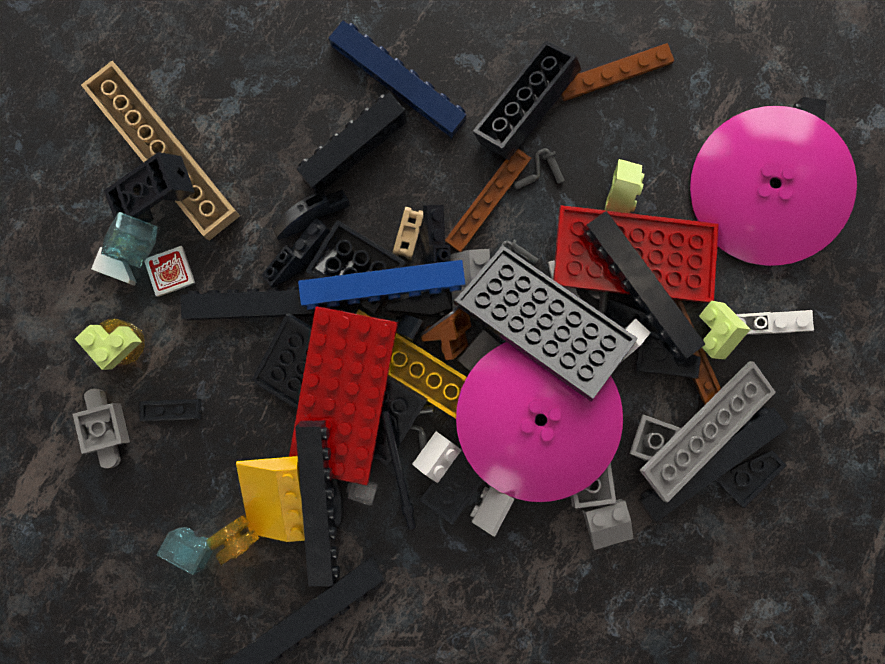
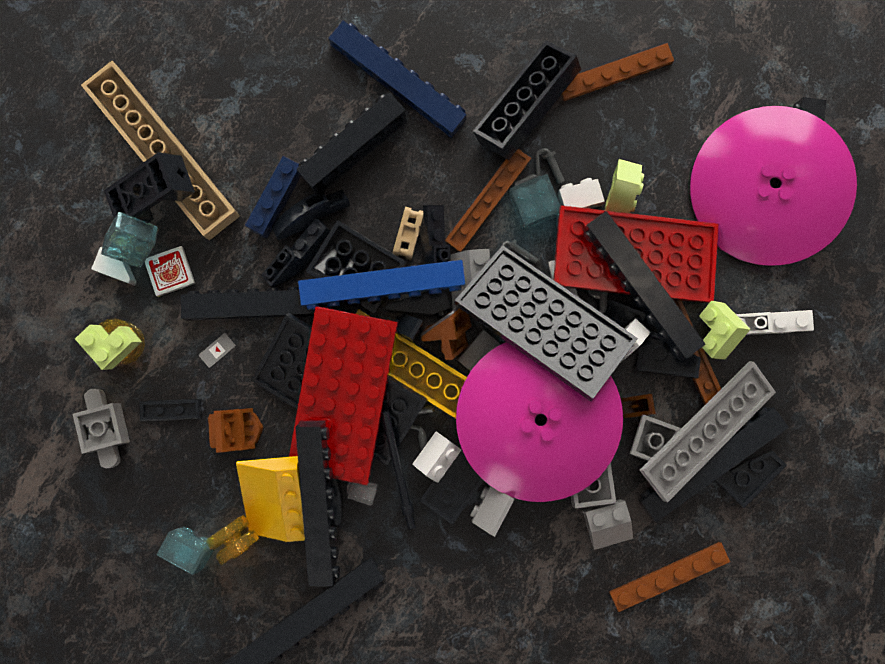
none -> light grey sticker [199,333,236,368]
none -> dark orange piece [208,408,263,453]
none -> dark blue brick [245,156,301,239]
none -> clear light blue brick [509,174,560,230]
none -> white brick [557,178,605,209]
none -> dark orange plate [609,542,730,612]
none -> reddish brown slope [620,394,656,418]

